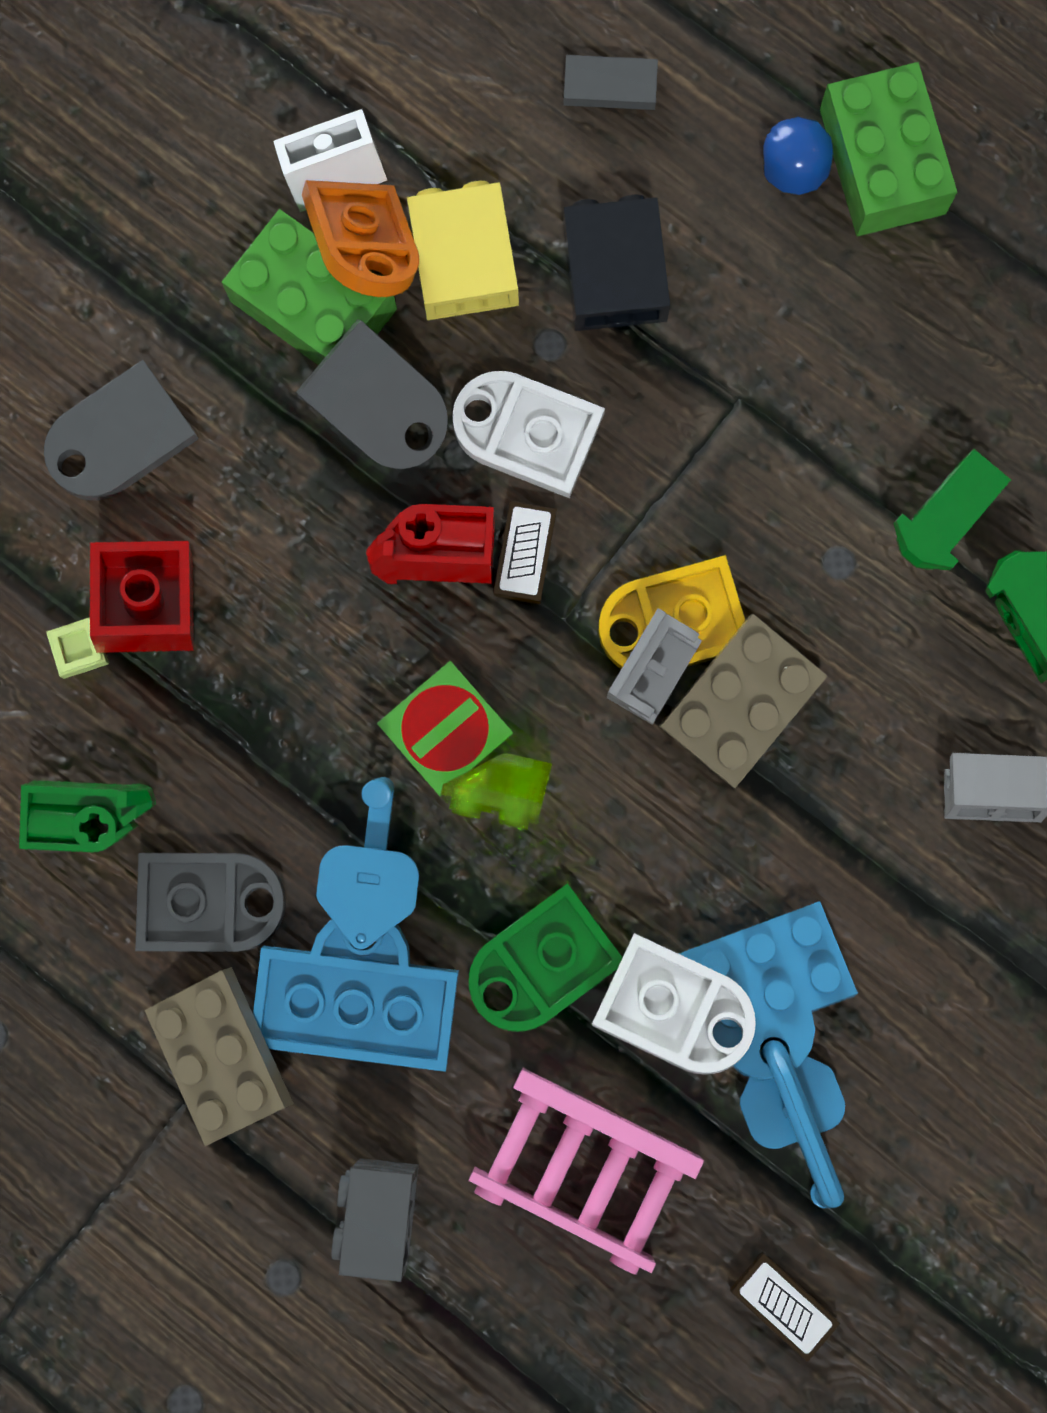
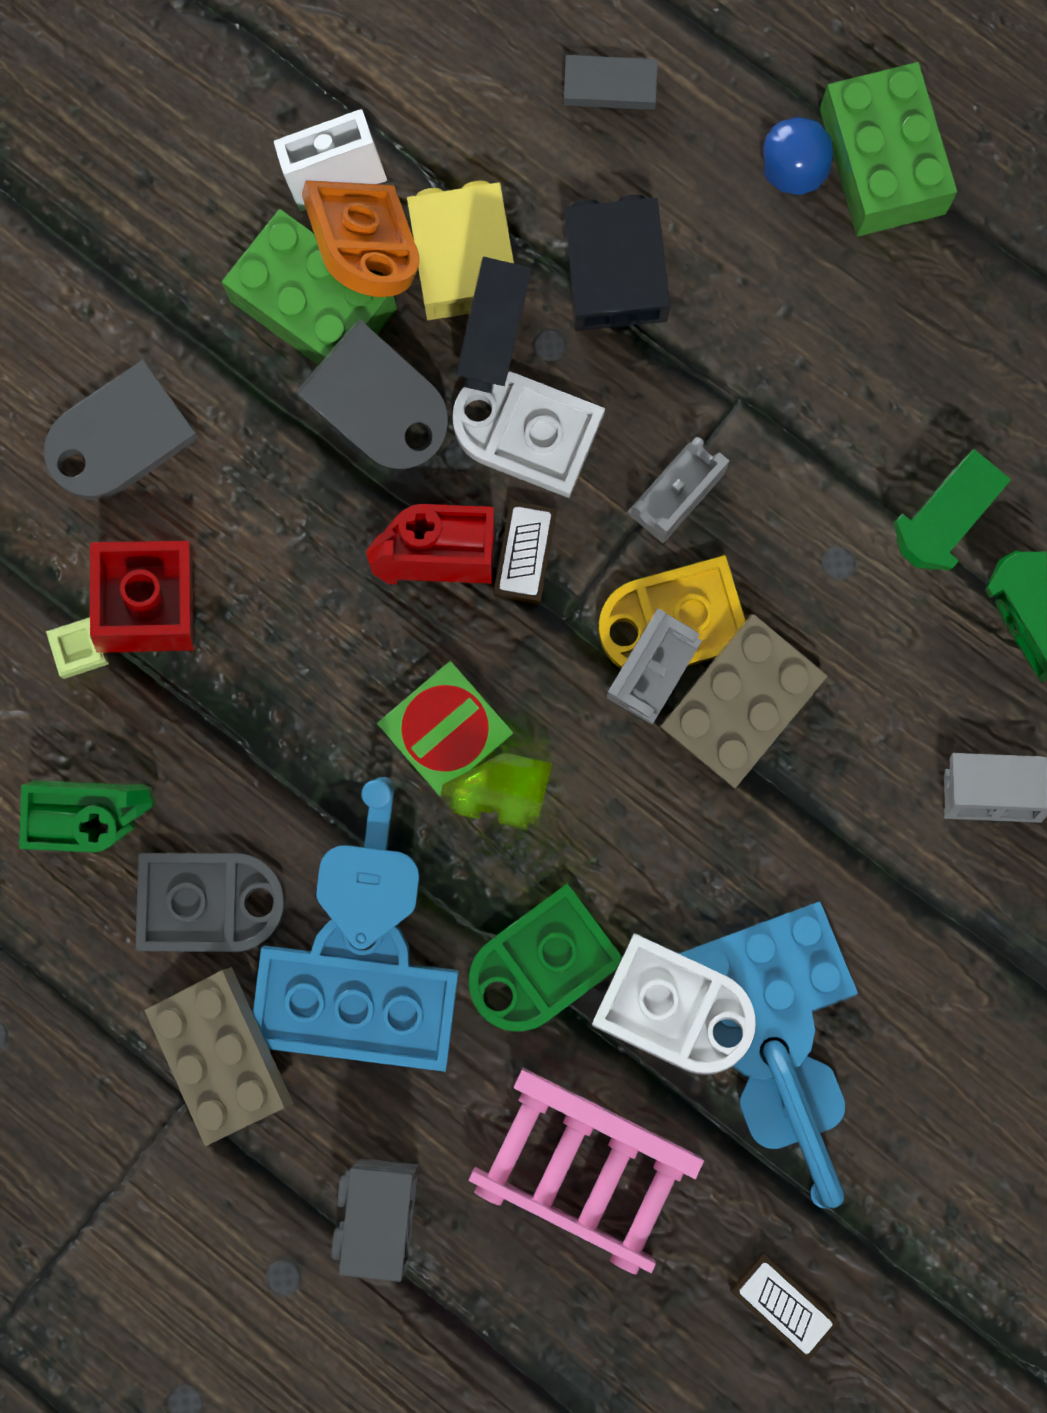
none -> black brick [456,256,532,394]
none -> light grey hinge [627,437,729,543]

